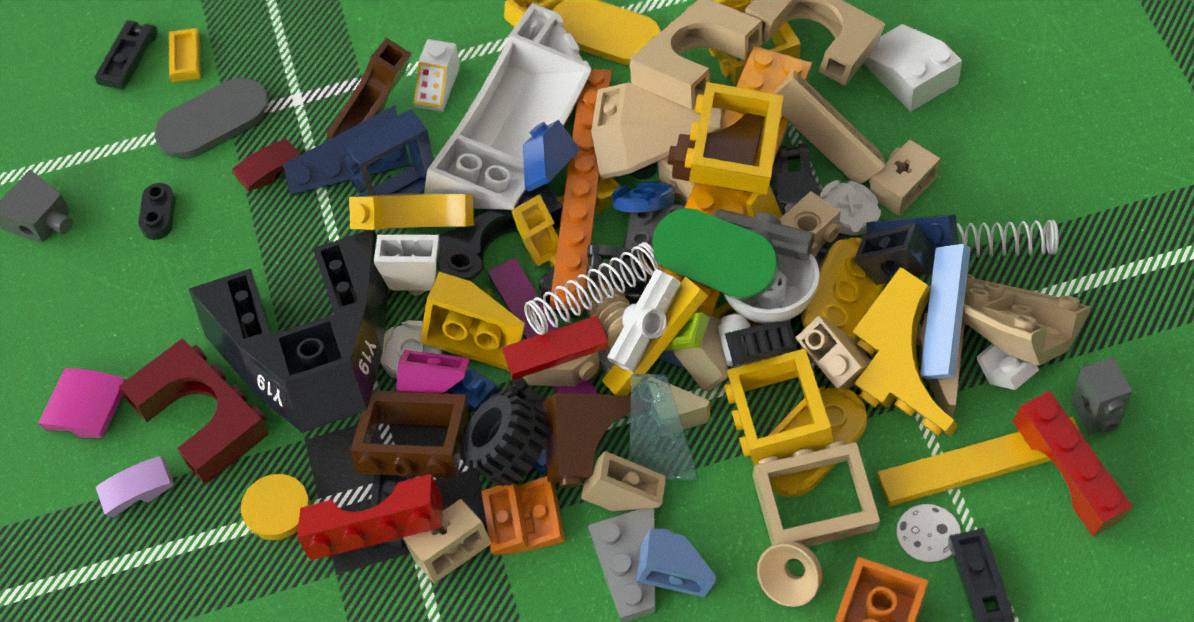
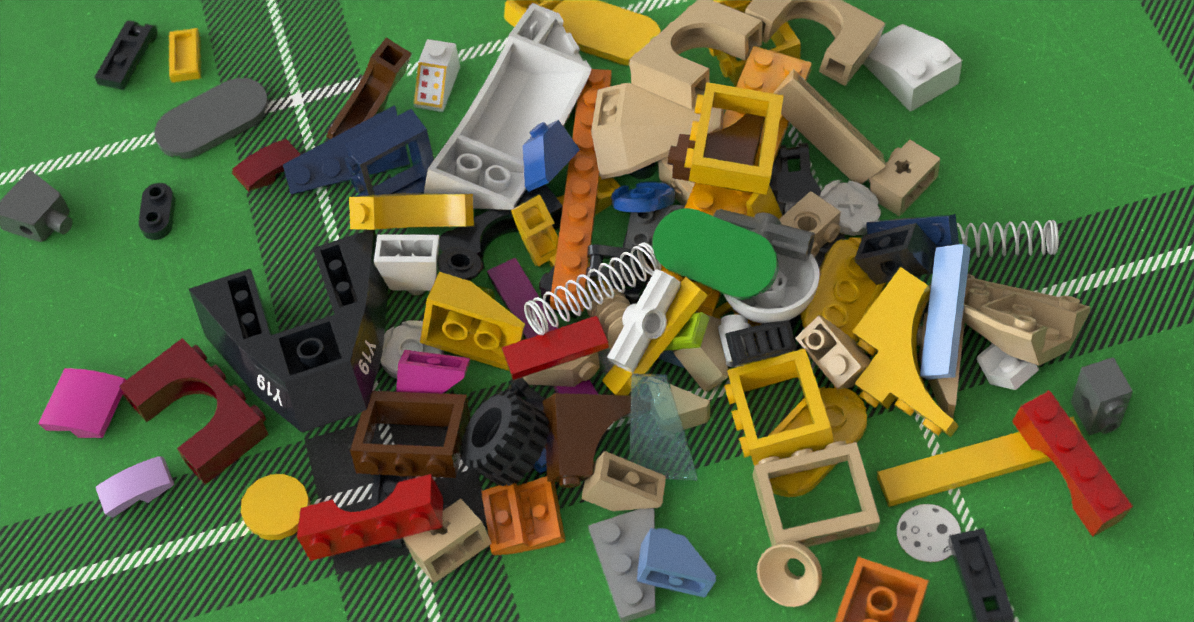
blue tile [450,367,498,413] -> none

